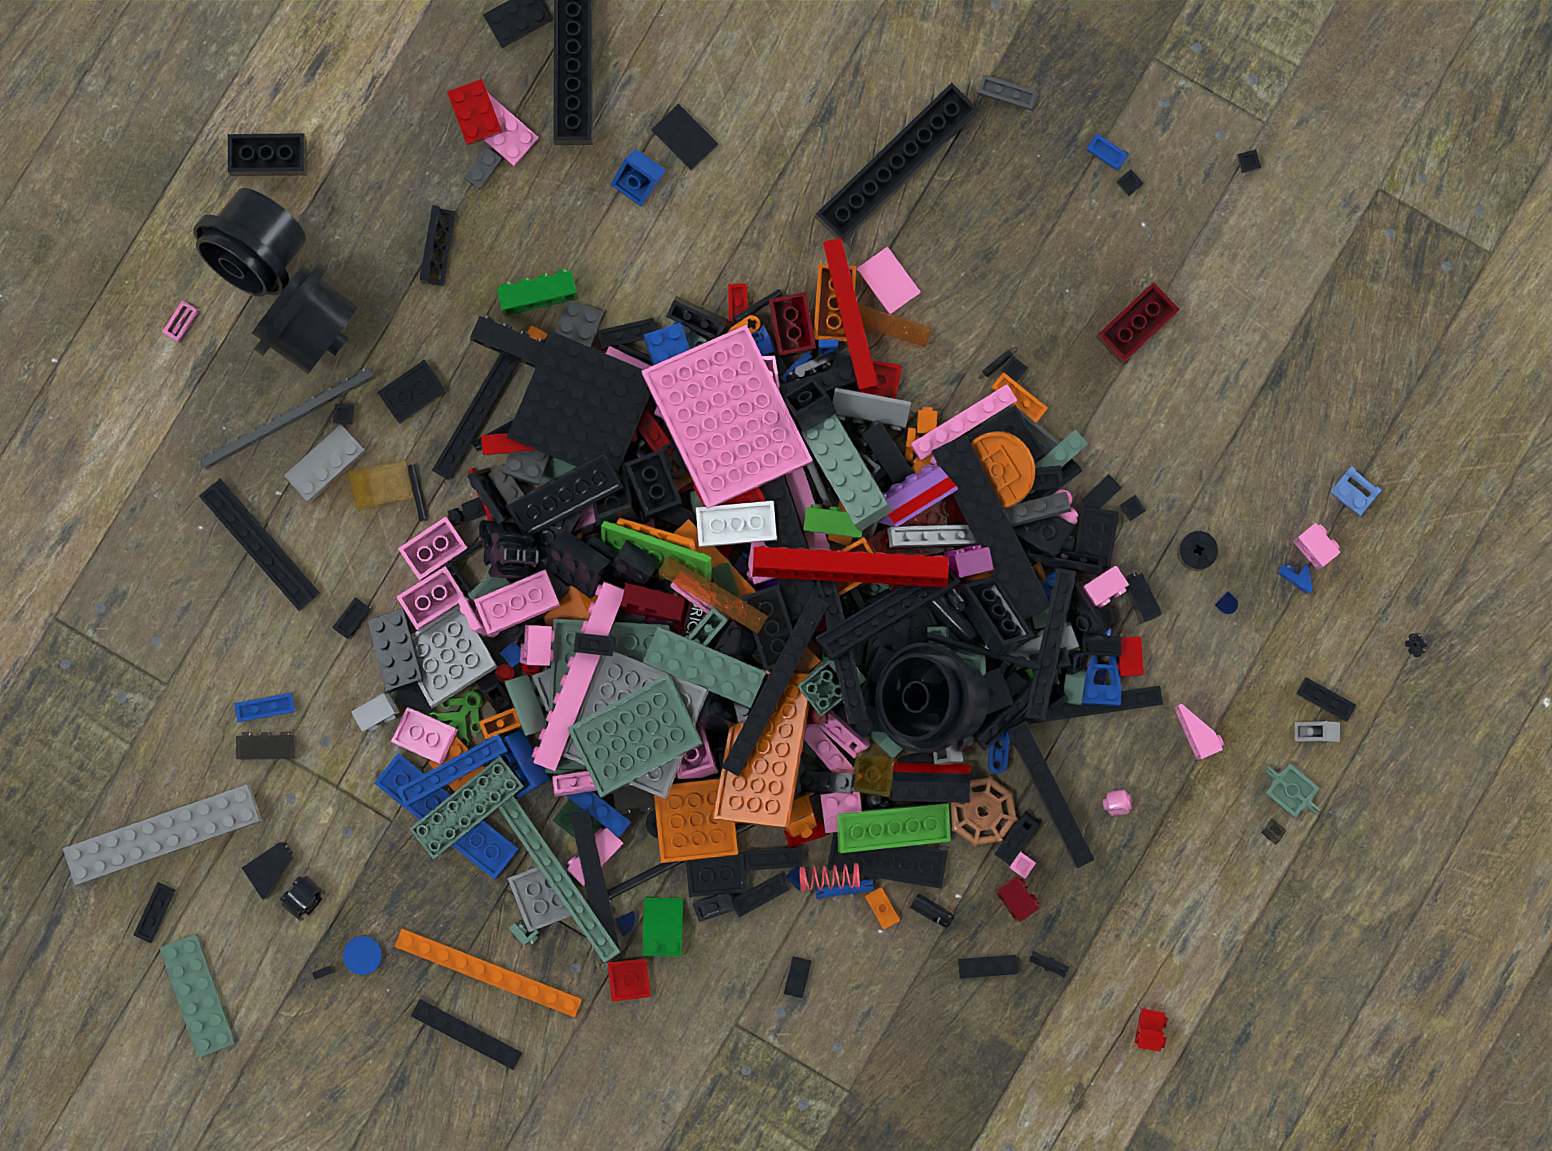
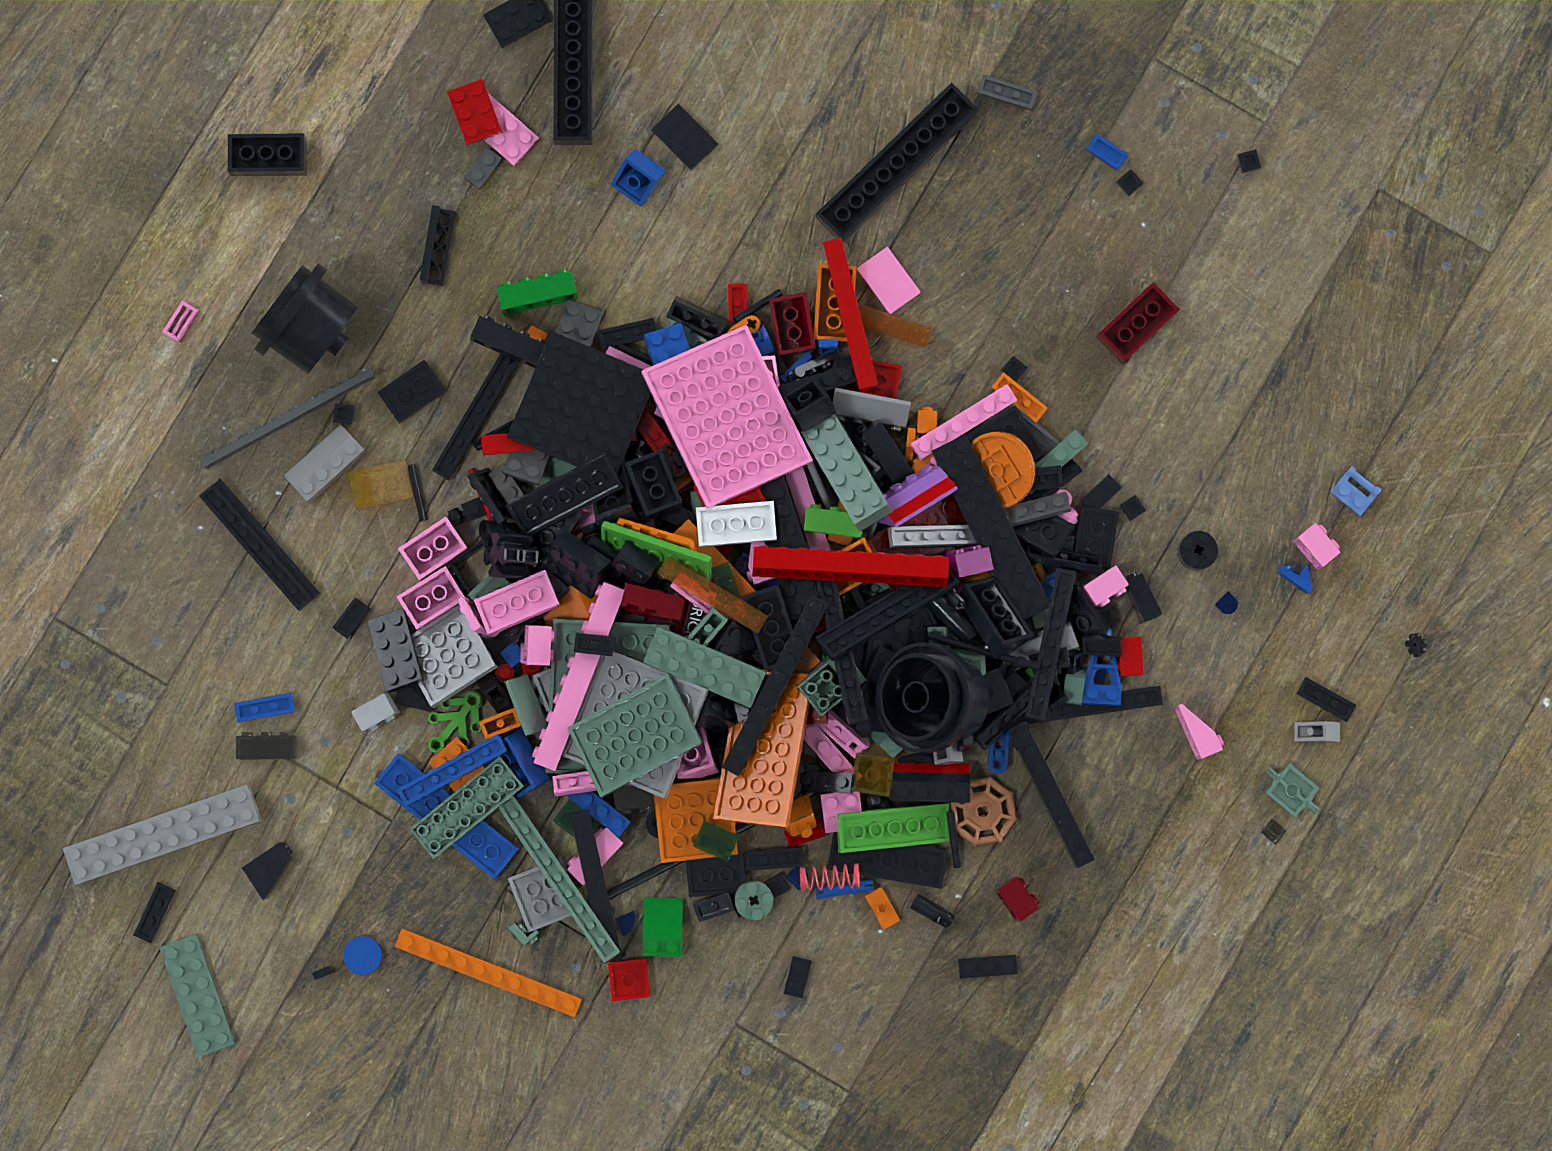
black piece [193,188,306,297] -> none
black brick [280,876,325,921] -> none
bright pink tile [391,707,458,765] -> none
black plate [411,999,523,1070] -> none
black piece [979,347,1017,379] -> none
black plate [994,811,1041,866] -> none
bright pink plate [1009,852,1036,879] -> none
black pin [1029,951,1069,978] -> none
bright pink head [1103,790,1132,816] -> none
red brick [1134,1008,1168,1052] -> none
none -> clear green plate [692,820,740,862]
none -> sand green plate [734,881,773,920]
none -> black bar [946,811,961,869]

